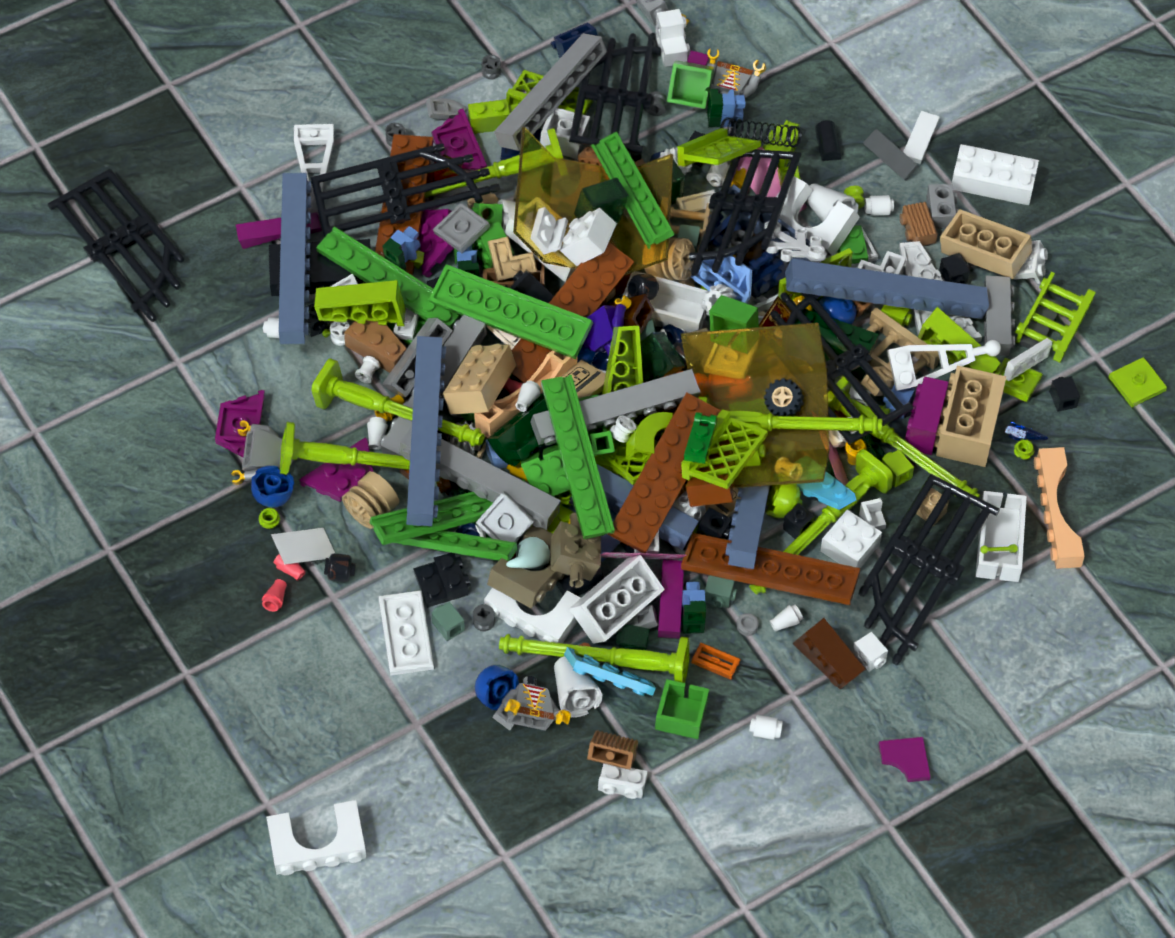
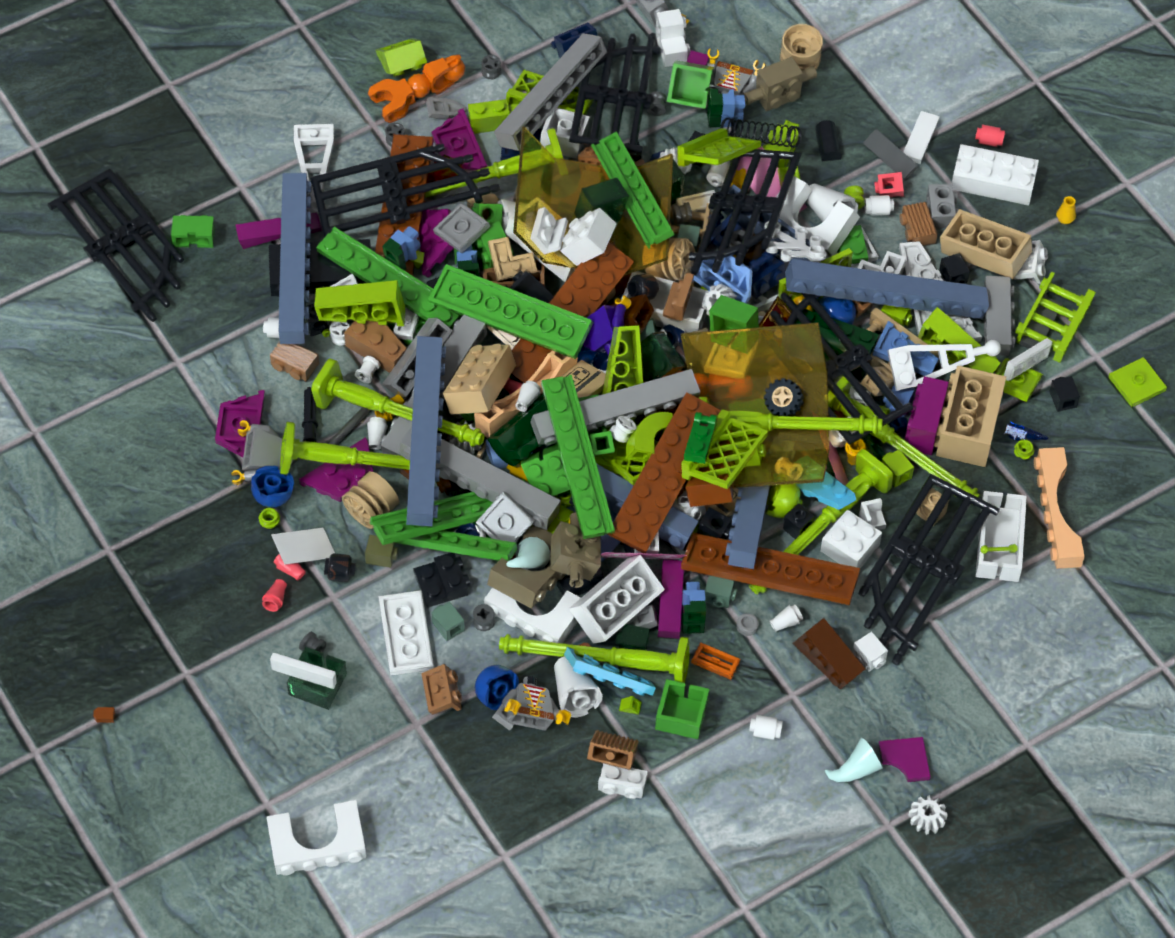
none -> dark orange piece [93,707,115,723]
none -> bright green brick [171,215,215,248]
none -> medium nougat brick [270,341,319,382]
none -> white tile [270,653,337,689]
none -> clear green piece [287,647,347,710]
none -> dark grey wheel [299,632,327,659]
none -> black axle [302,387,318,442]
none -> flat silver bar [328,390,385,445]
none -> olive brick [365,535,399,568]
none -> orange piece [368,55,465,123]
none -> lime slope [376,38,427,76]
none -> medium nougat bracket [421,664,462,715]
none -> lime piece [619,696,642,714]
none -> medium nougat bracket [663,273,694,321]
none -> dark grey wheel [672,202,692,225]
none -> dark tan brick [743,57,817,111]
none -> tan wheel [780,24,823,71]
none -> light aqua hat [825,738,883,782]
none -> medium blue wing [872,321,939,376]
none -> coral brick [874,172,904,197]
none -> dark blue piece [889,417,908,433]
none -> white gear [908,795,948,835]
none -> coral brick [975,124,1005,147]
none -> yellow cone [1056,196,1076,224]

